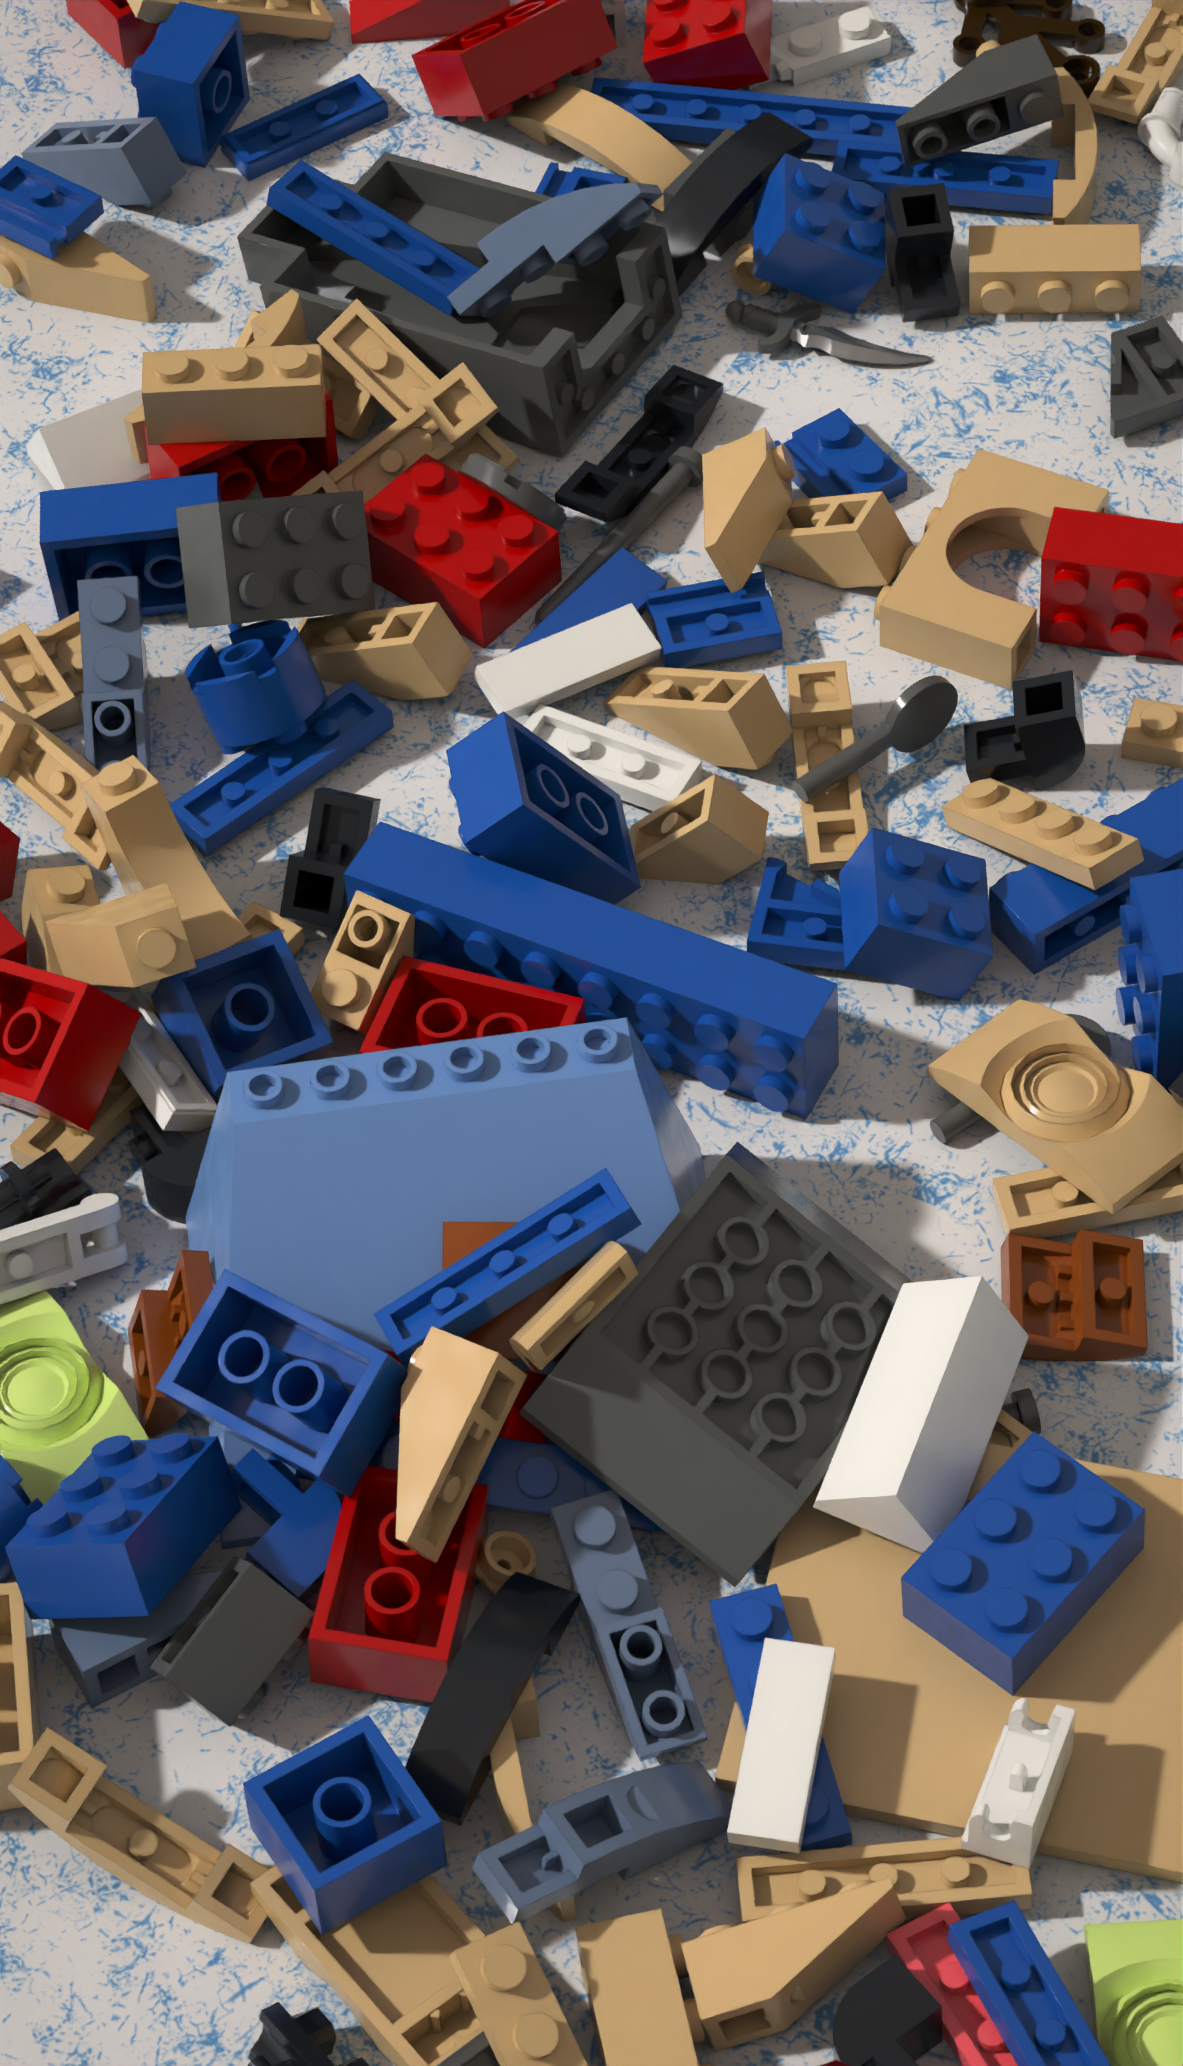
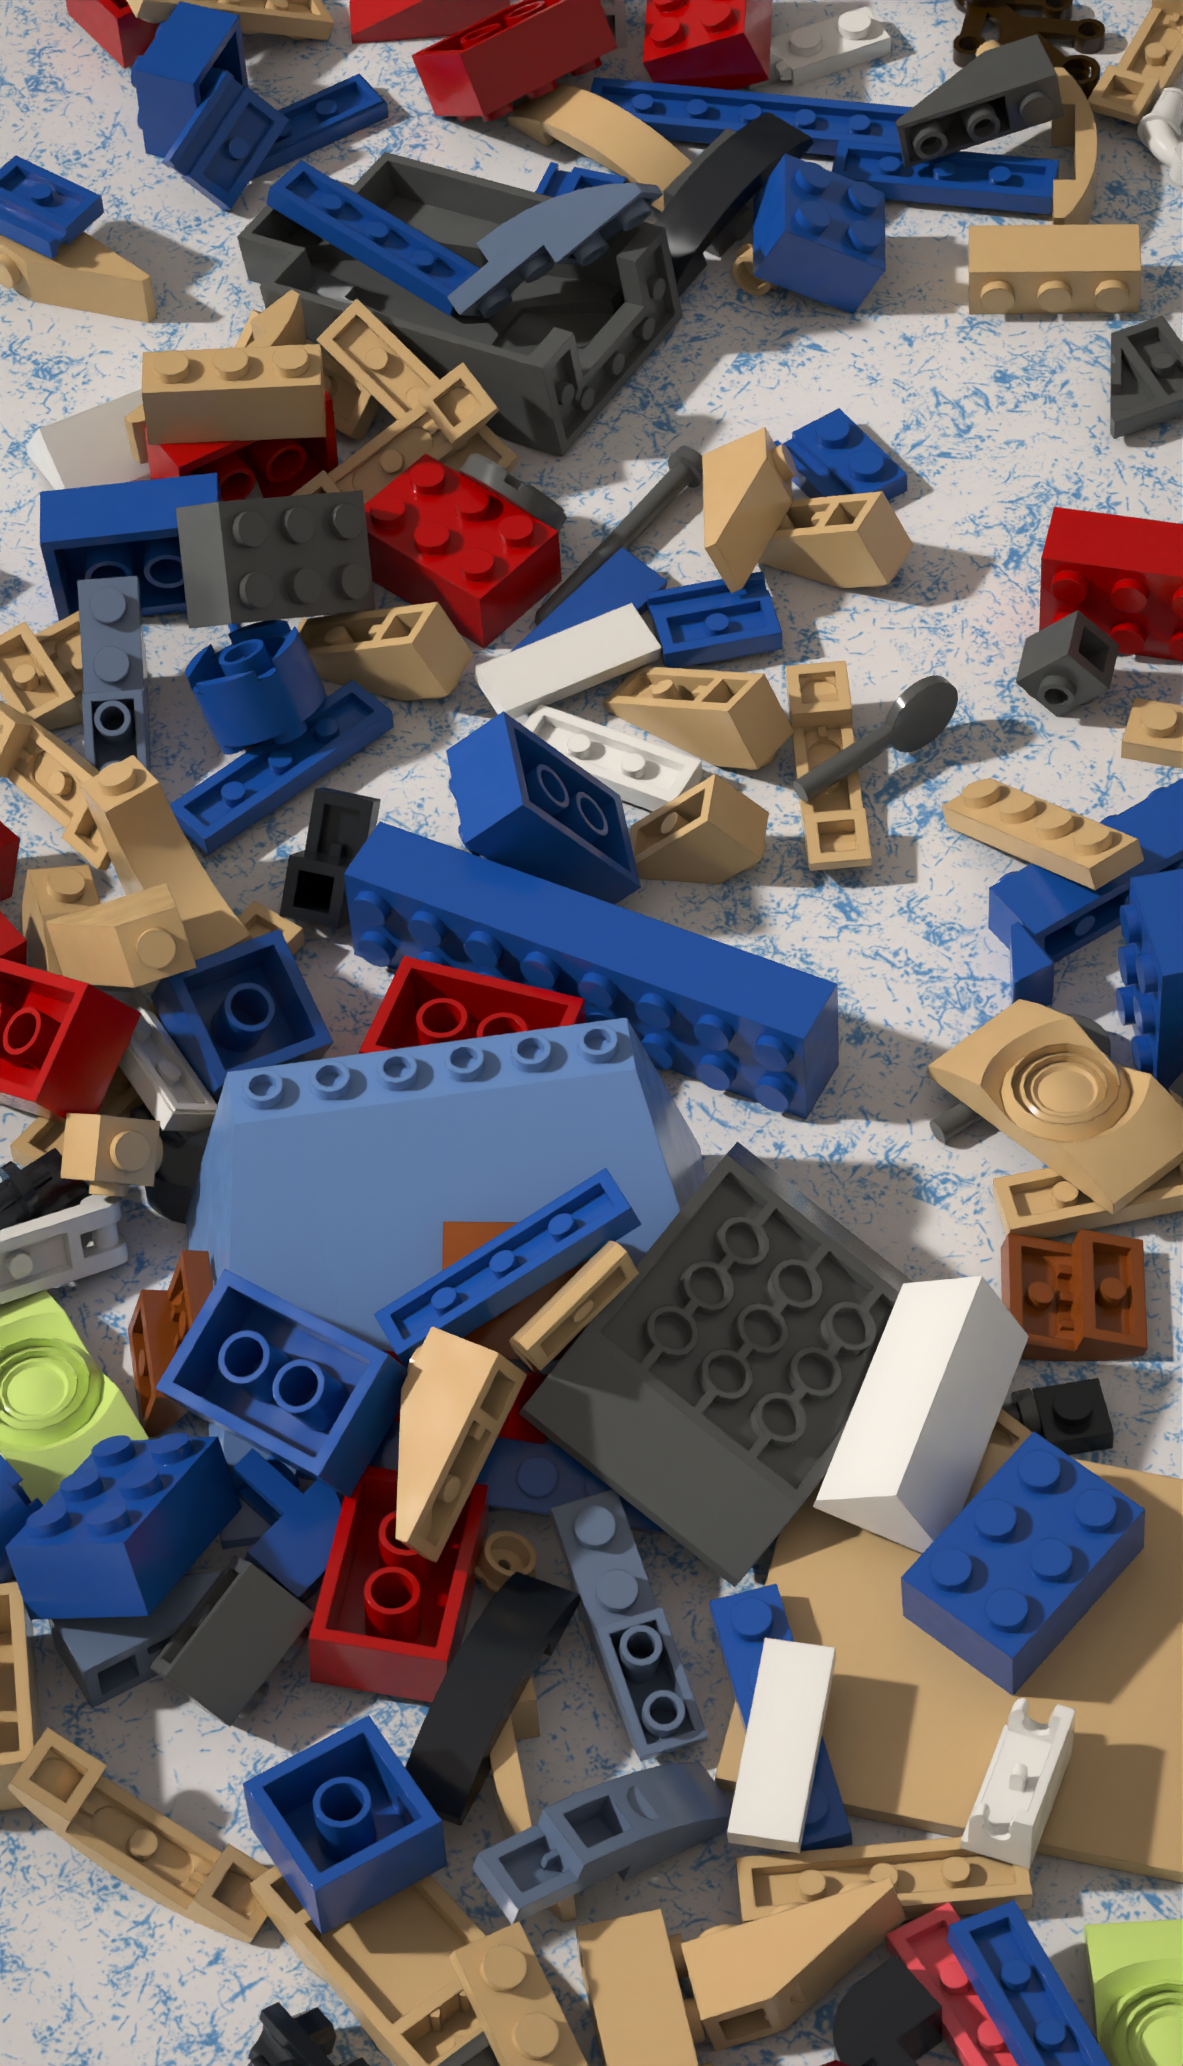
sand blue slope [21,117,187,208] -> none
tan slope [311,890,415,1034] -> none
black slope [555,364,723,522] -> none
piece [725,300,931,365] -> none
blue wing [747,857,847,971] -> none
blue brick [839,827,993,1001] -> none
tan arch [874,449,1109,690] -> none
black brick [885,183,961,323] -> none
black brick [964,670,1085,791] -> none
none -> tan brick [60,1113,163,1198]
none -> blue plate [161,71,289,211]
none -> blue slope [1010,922,1054,1006]
none -> dark grey brick [1015,610,1119,717]
none -> black plate [1032,1378,1114,1455]

